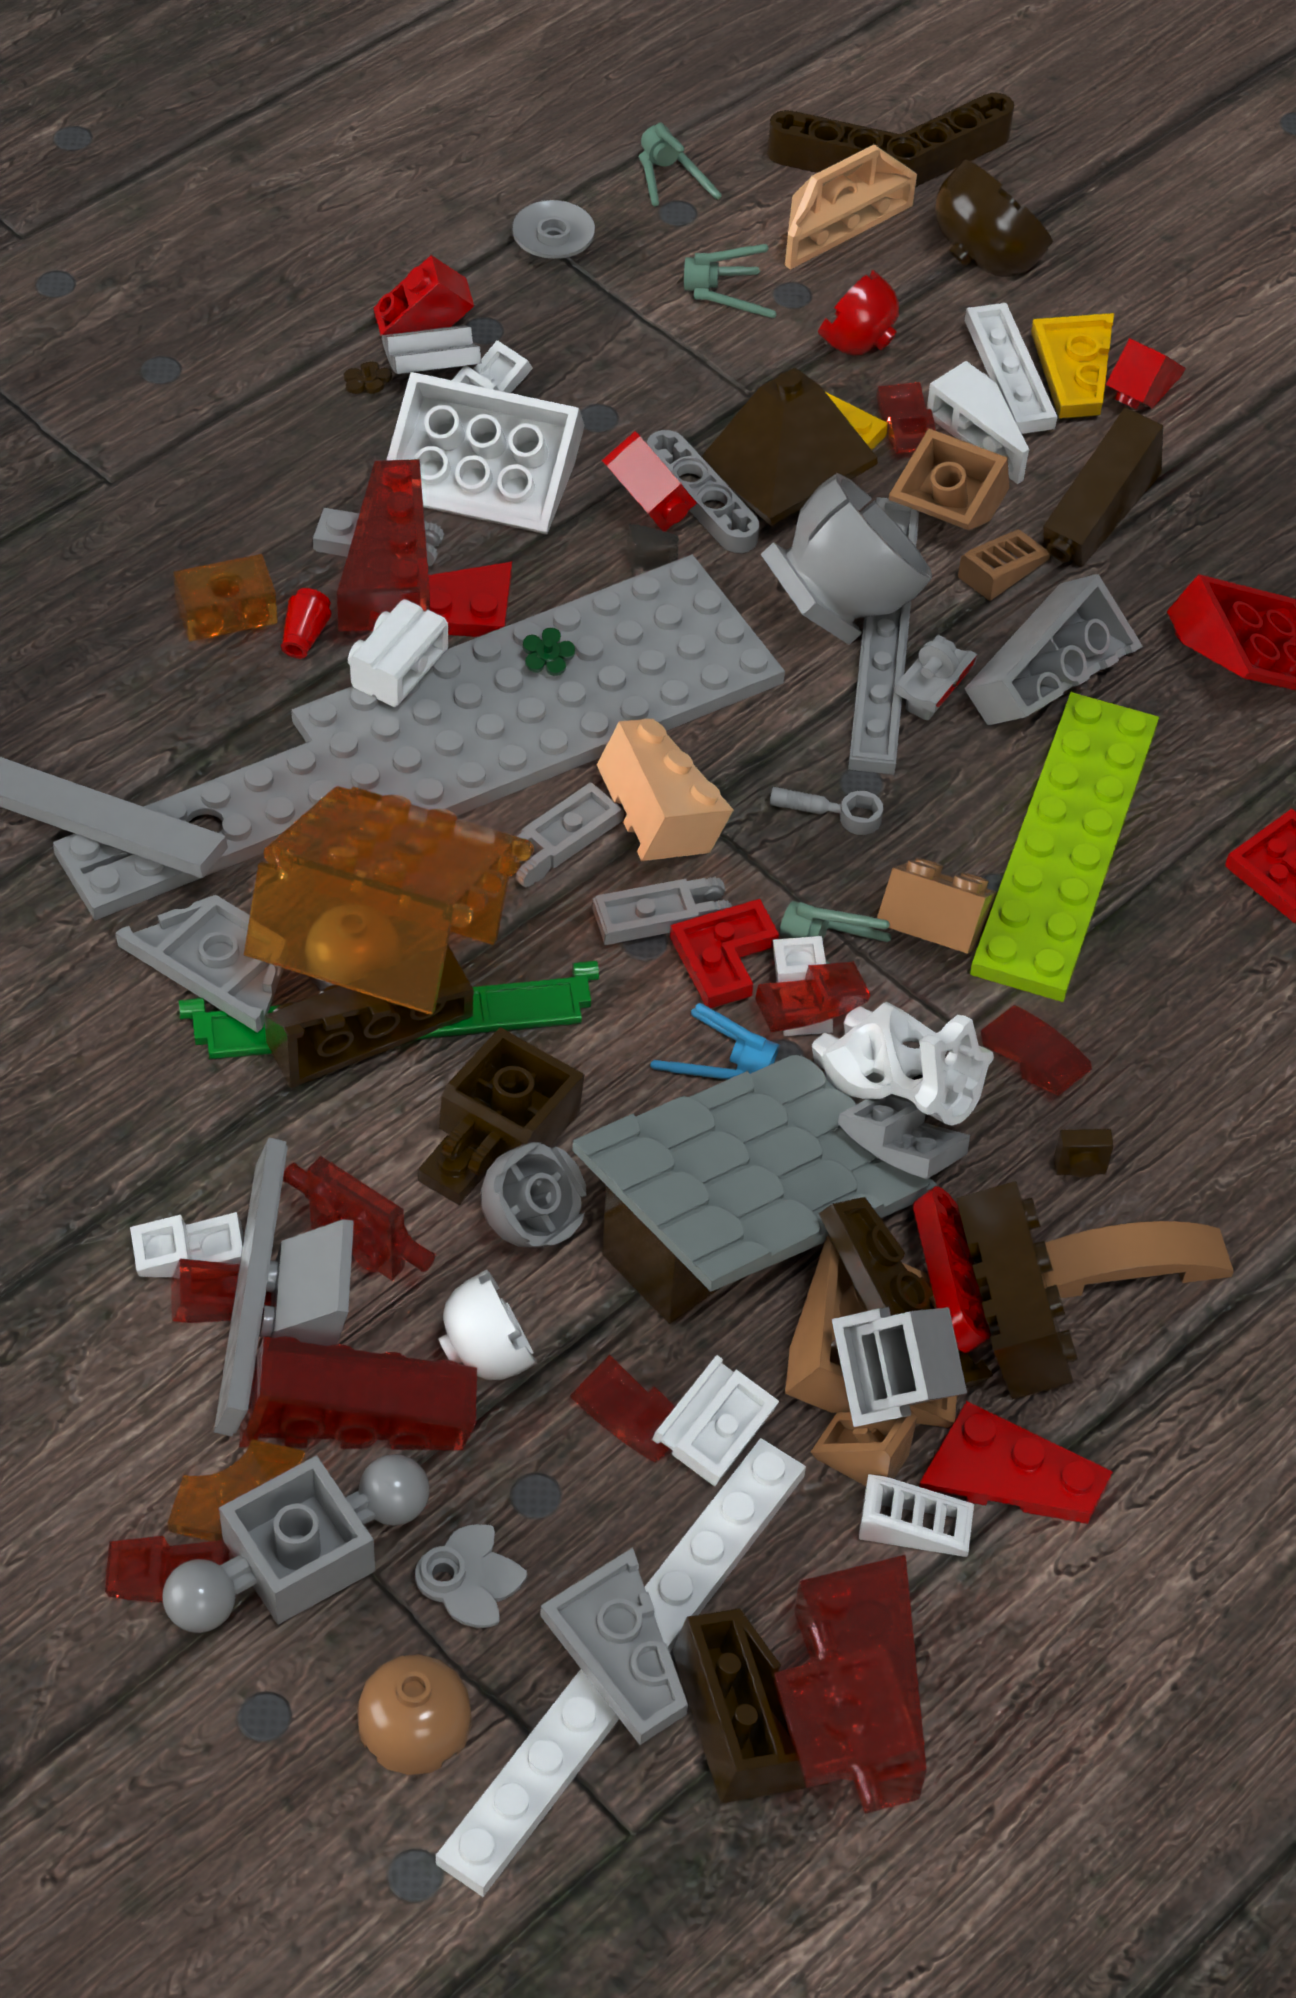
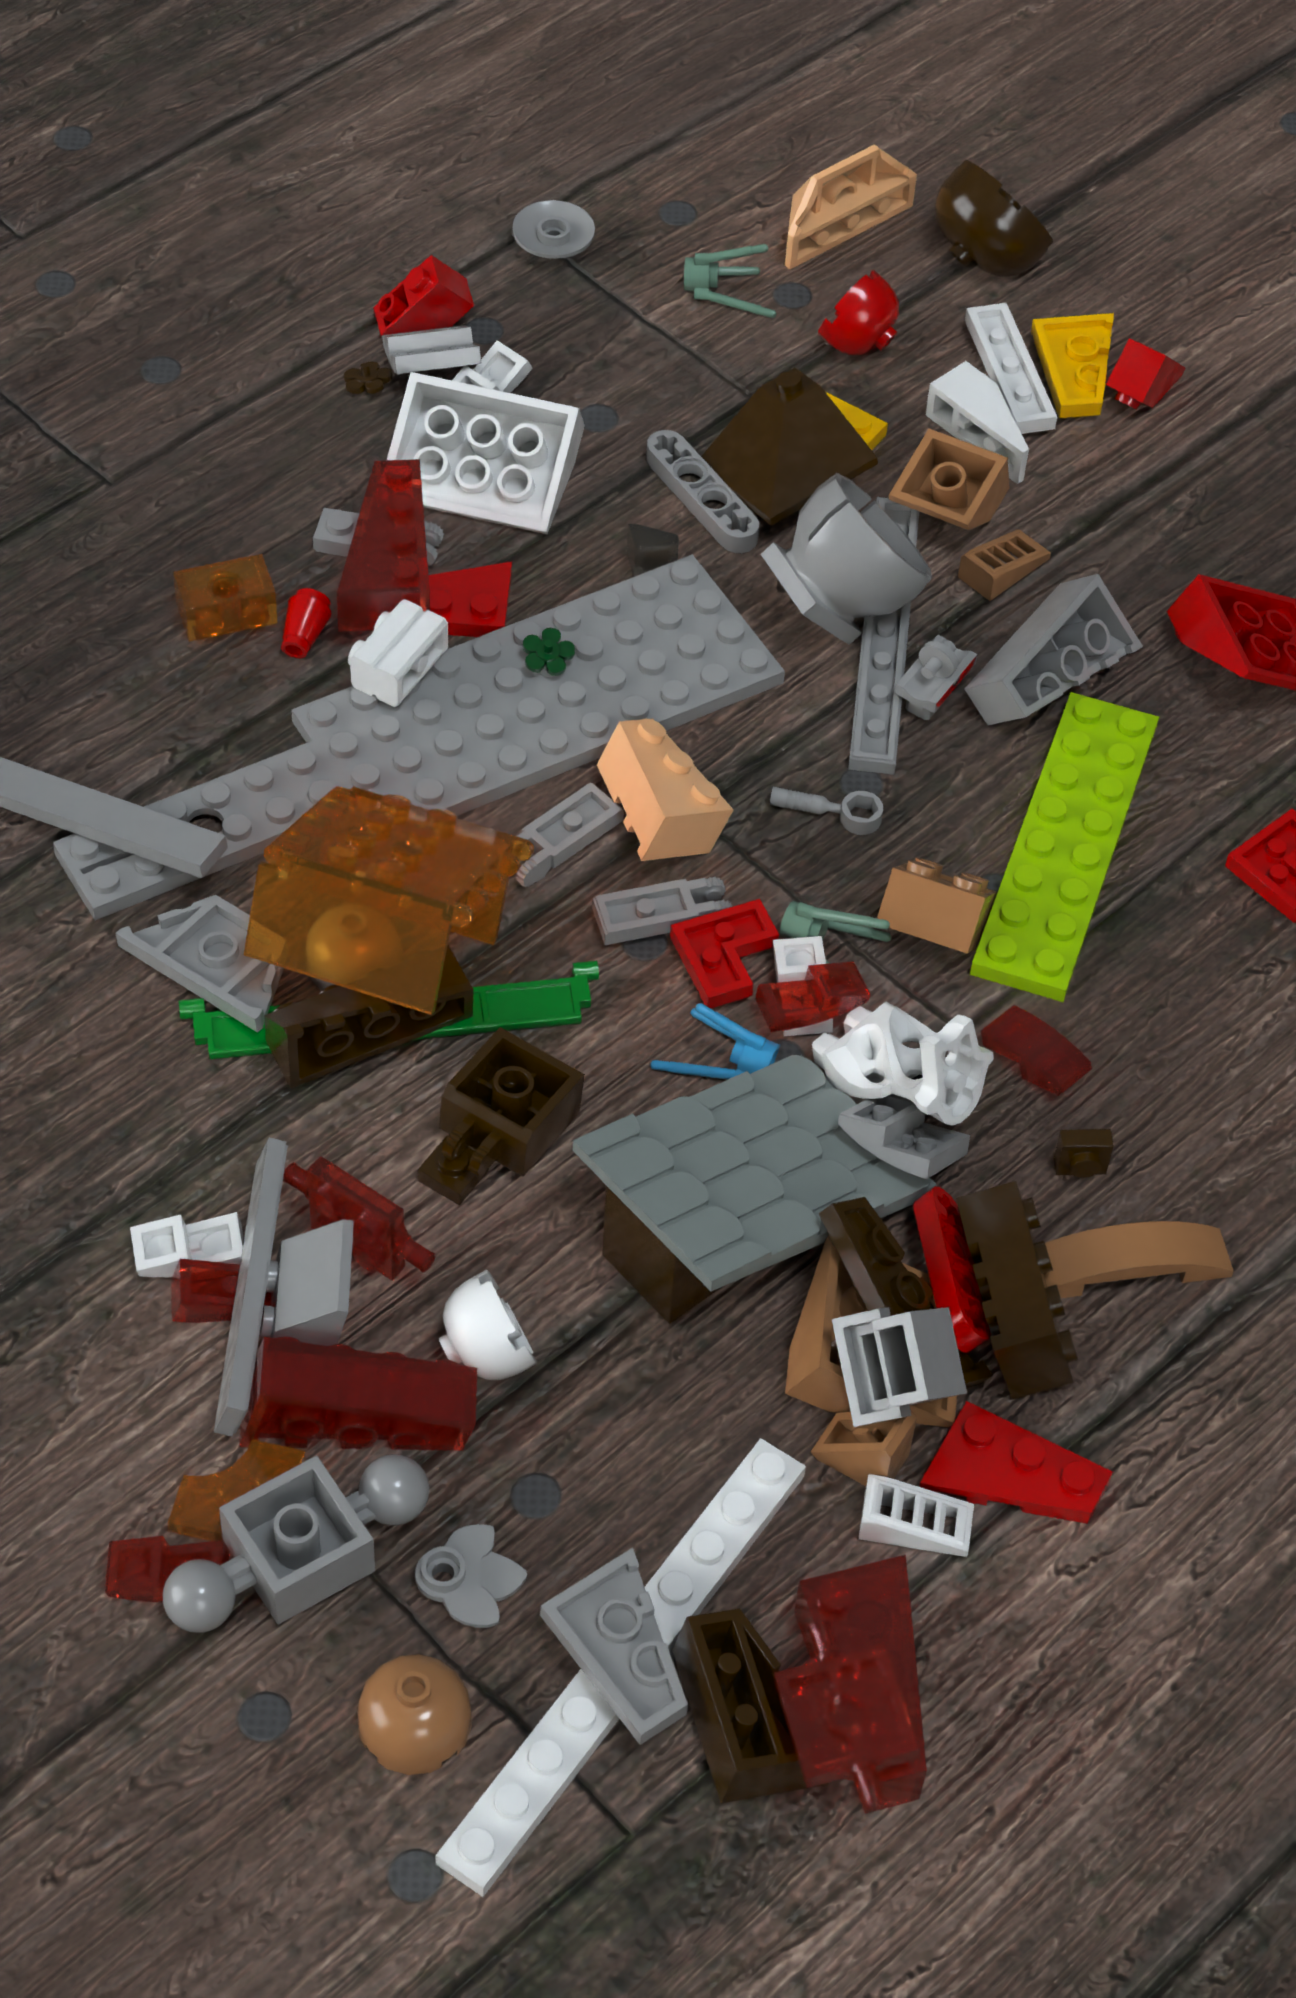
light grey cylinder [480,1142,587,1247] -> none
clear red slope [570,1355,675,1463] -> none
slope [602,431,697,532] -> none
sand green plant [639,123,722,207] -> none
white plate [652,1355,779,1486] -> none
dark brown beam [767,93,1014,188] -> none
clear red slope [876,382,936,454] -> none
dark brown slope [1043,407,1163,567] -> none

